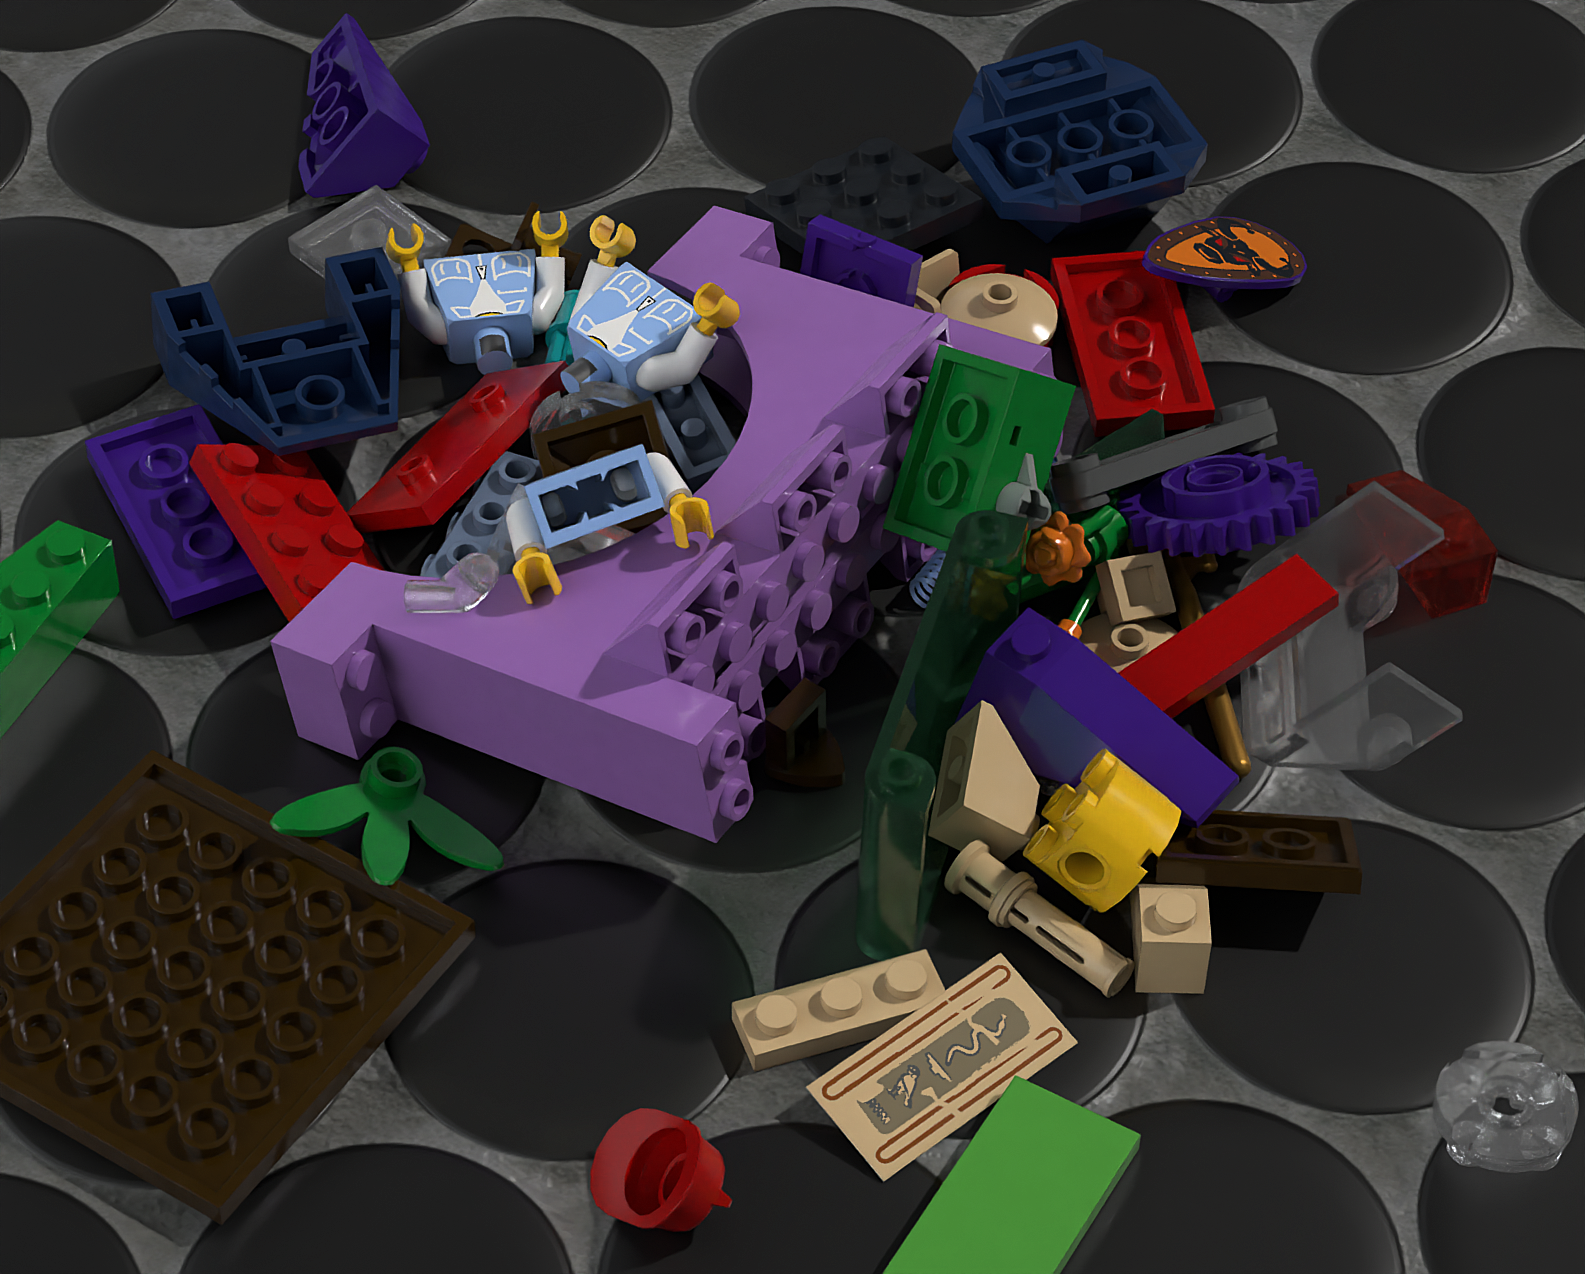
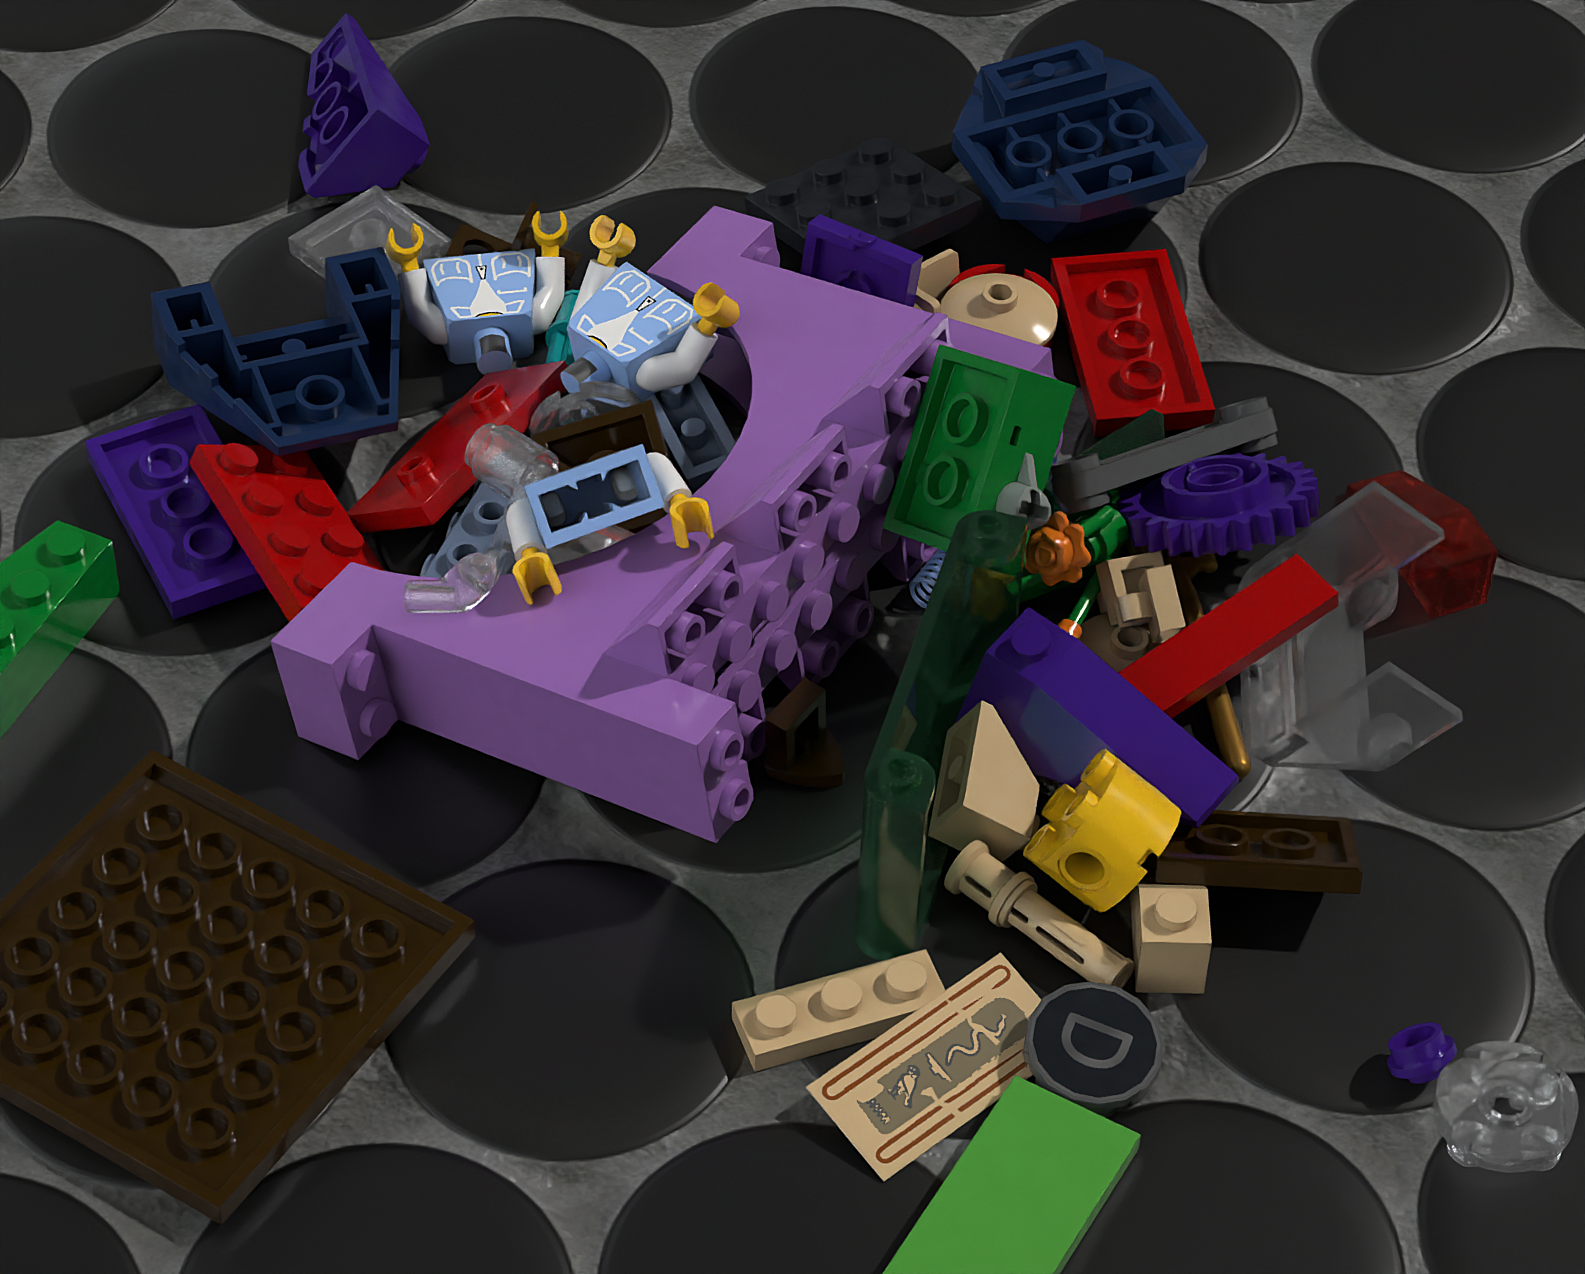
green plant [270,747,505,886] -> none
red piece [590,1108,733,1232] -> none
shield [1141,216,1307,303] -> none
none -> clear brick [465,423,559,502]
none -> black tile [1022,981,1164,1115]
none -> tan tile [1113,564,1186,643]
none -> dark purple plate [1387,1022,1457,1084]

